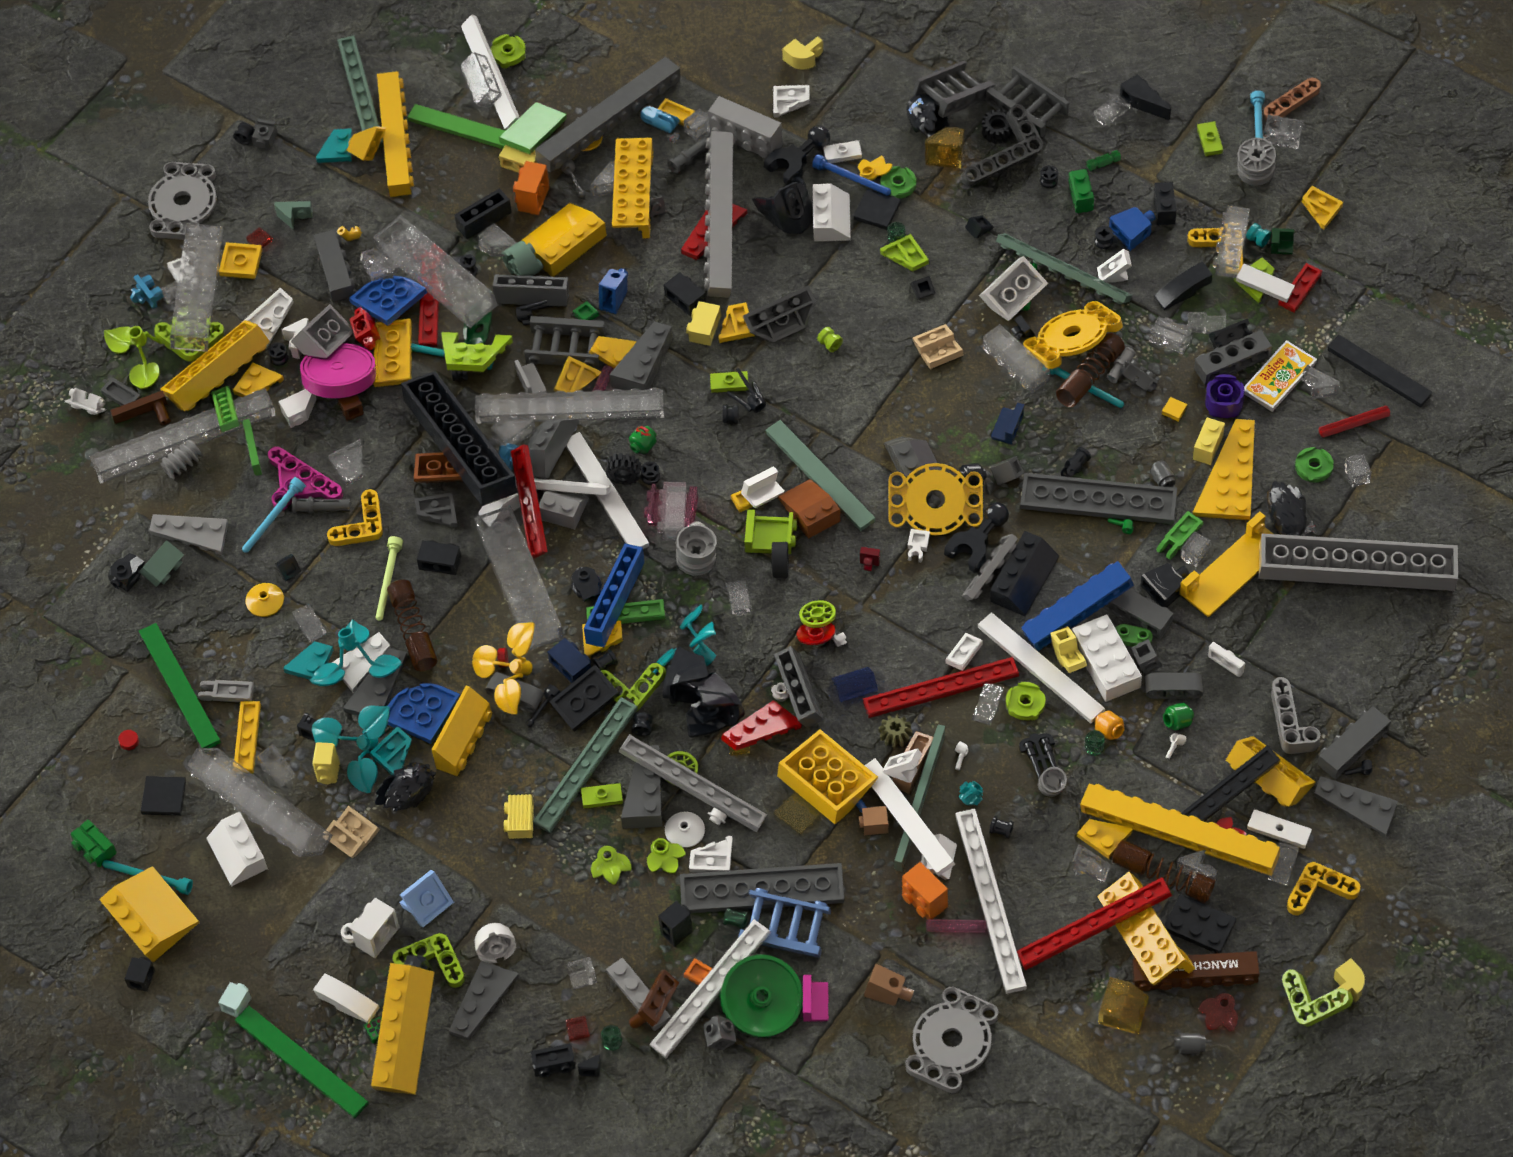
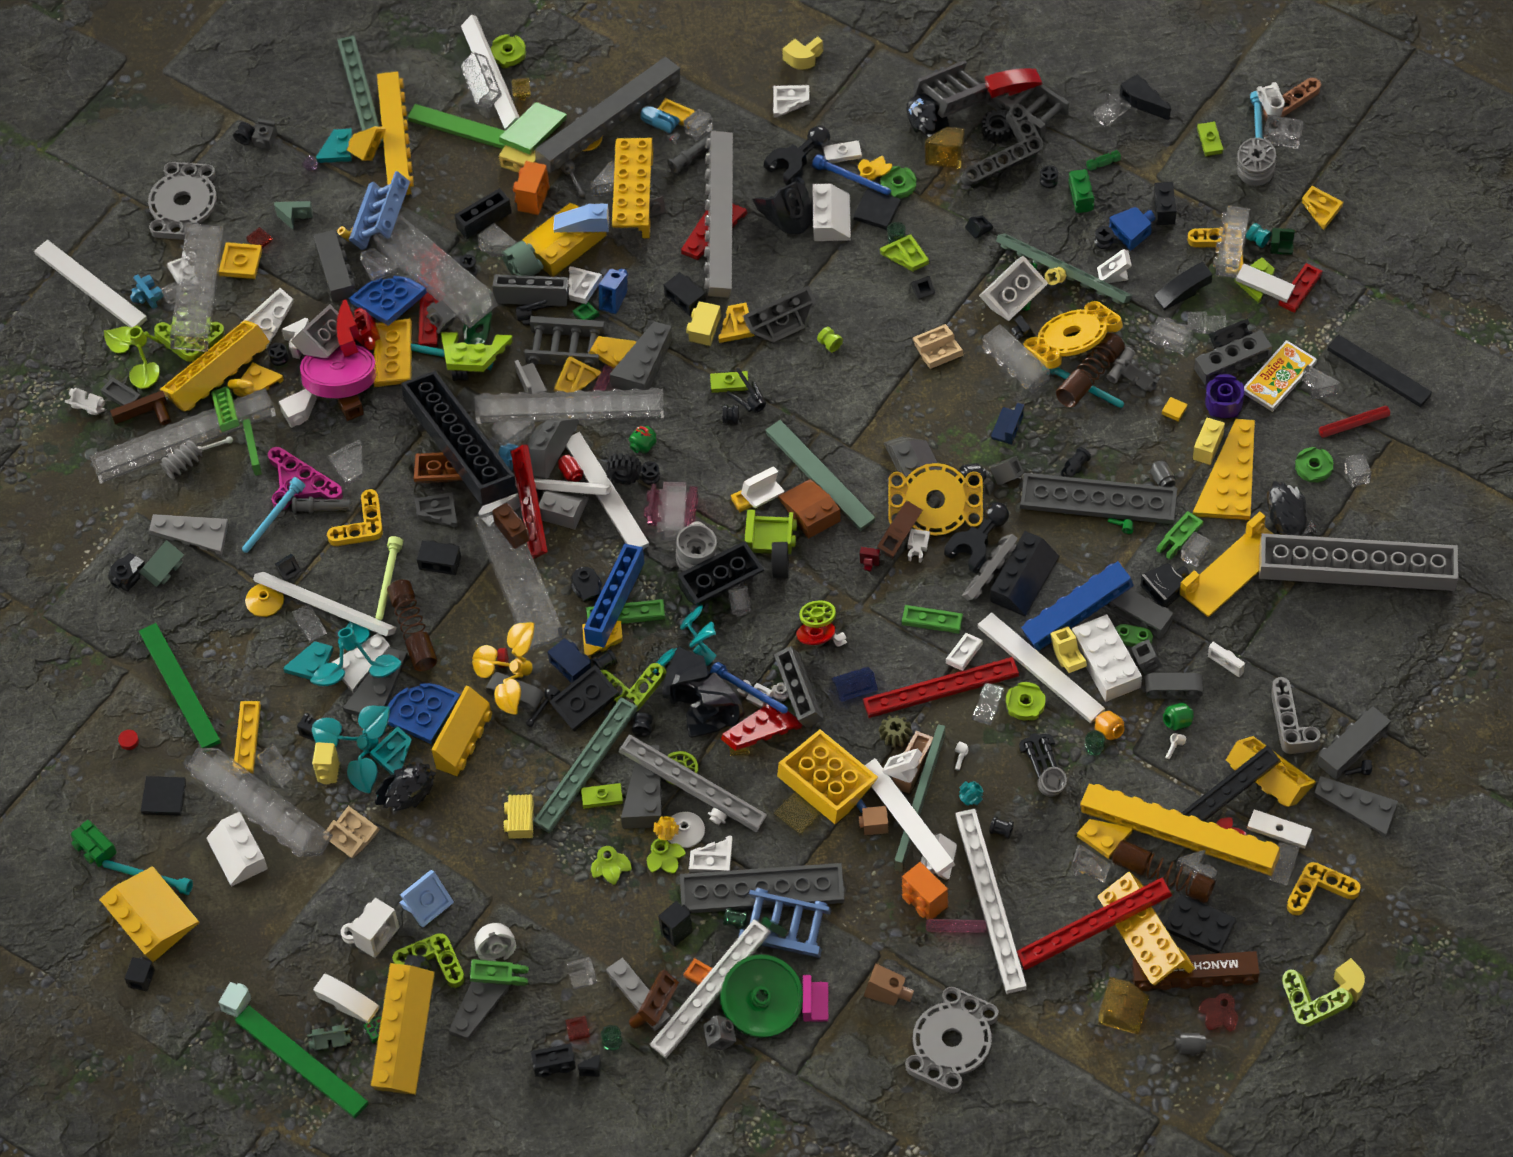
light grey hinge [198,680,254,702] -> none
light grey brick [708,96,783,158] -> none
none -> white tile [34,240,148,328]
none -> white hinge [197,436,233,453]
none -> yellow arm [228,379,255,393]
none -> white tile [253,572,397,636]
none -> clear purple hinge [302,155,318,171]
none -> sand green hinge [307,1025,351,1051]
none -> red slope [337,300,361,357]
none -> medium blue fence [349,171,410,250]
none -> dark grey brick [426,300,457,334]
none -> bright green hinge [470,959,529,986]
none -> reddish brown brick [492,502,530,549]
none -> clear yellow tile [512,78,531,100]
none -> light blue slope [553,204,609,232]
none -> red brick [558,455,584,482]
none -> white wing [569,266,602,304]
none -> yellow gear [653,816,679,840]
none -> black slope [678,541,764,605]
none -> blue piece [710,662,788,713]
none -> white plate [737,680,774,708]
none -> dark green tile [761,916,788,937]
none -> reddish brown slope [877,500,923,559]
none -> bright green tile [902,605,963,634]
none -> red slope [985,68,1042,98]
none -> light yellow bush [1045,267,1067,285]
none -> white piece [1257,82,1285,118]

